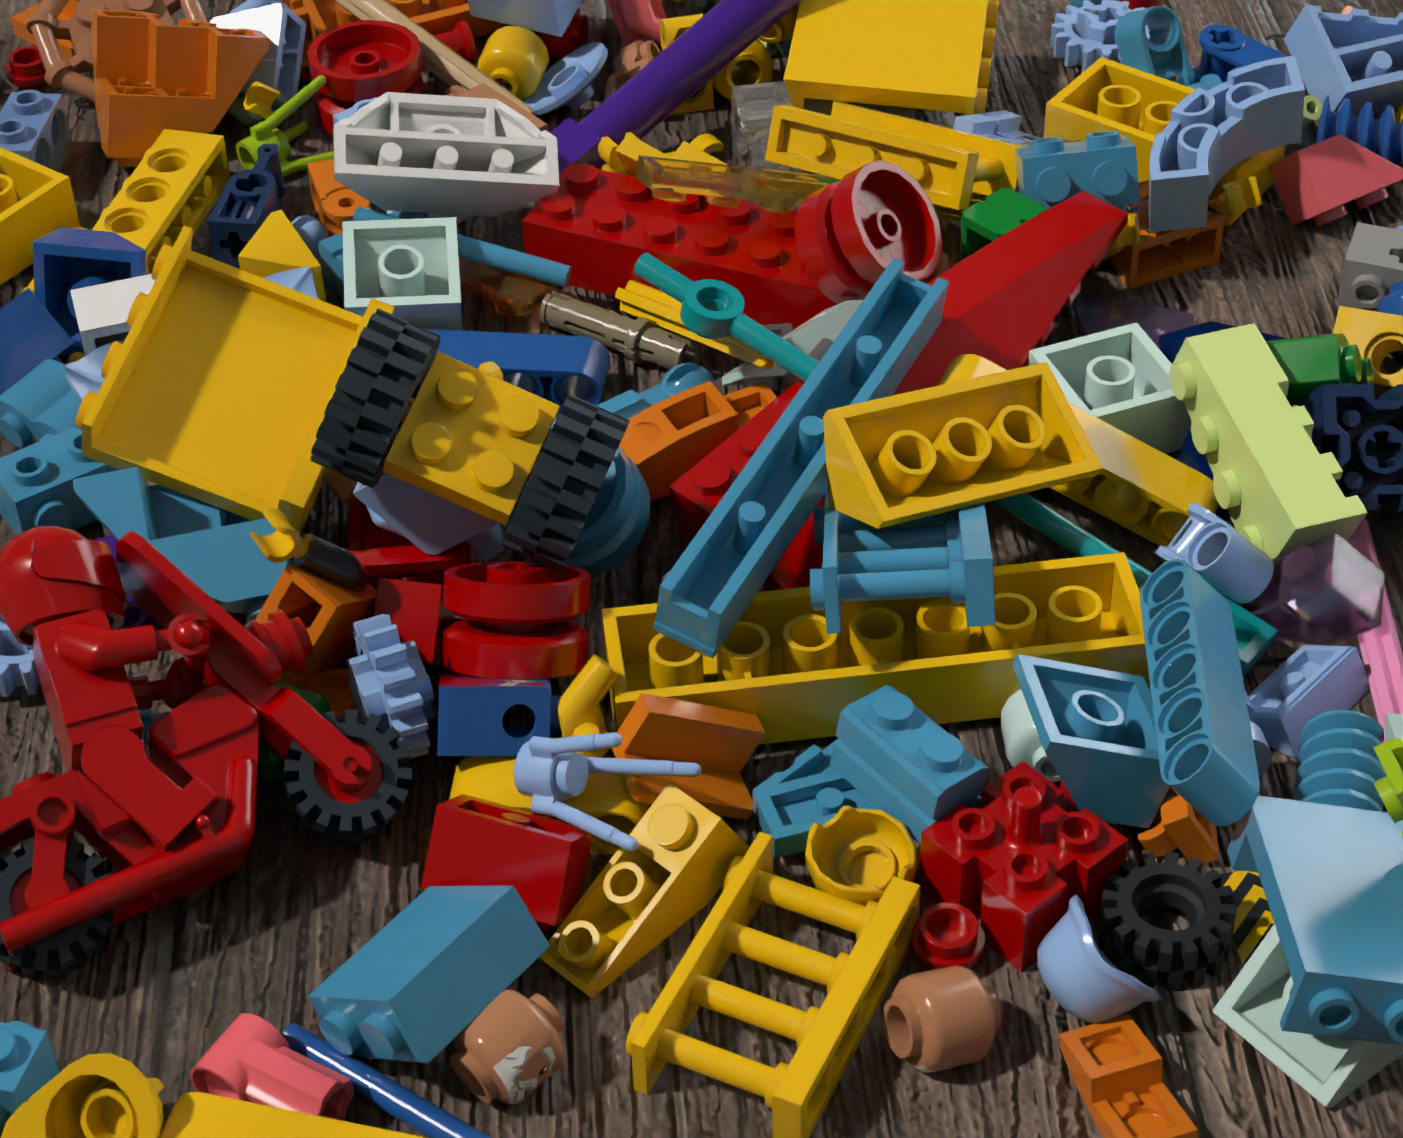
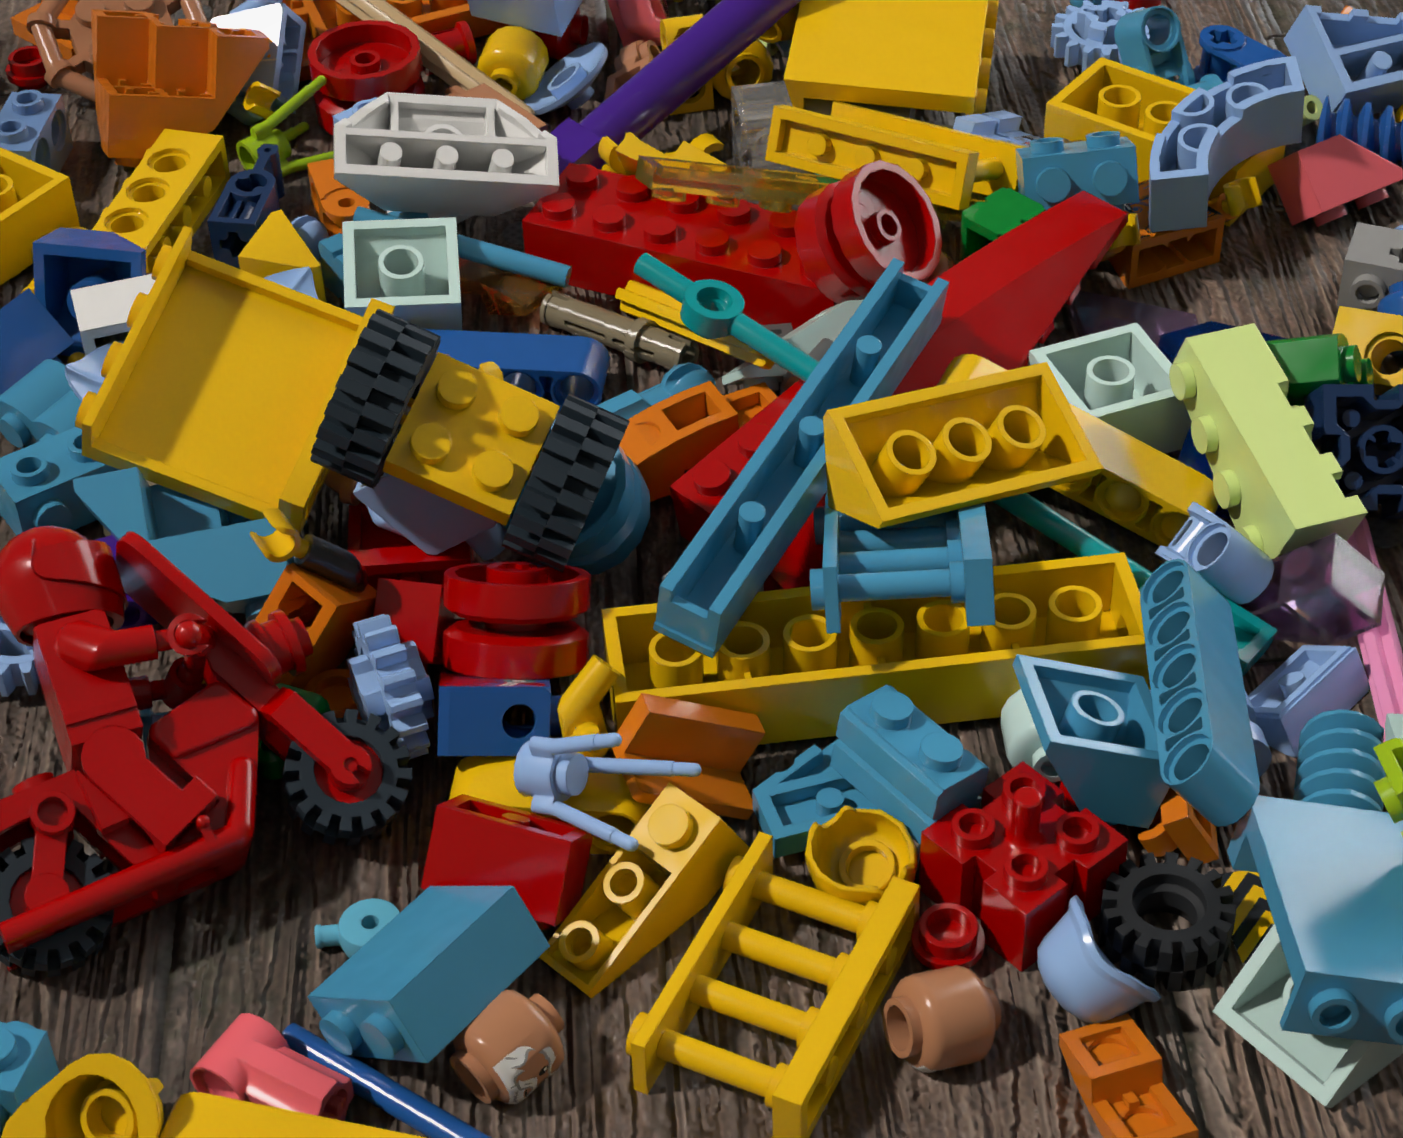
none -> medium azure piece [314,898,400,958]

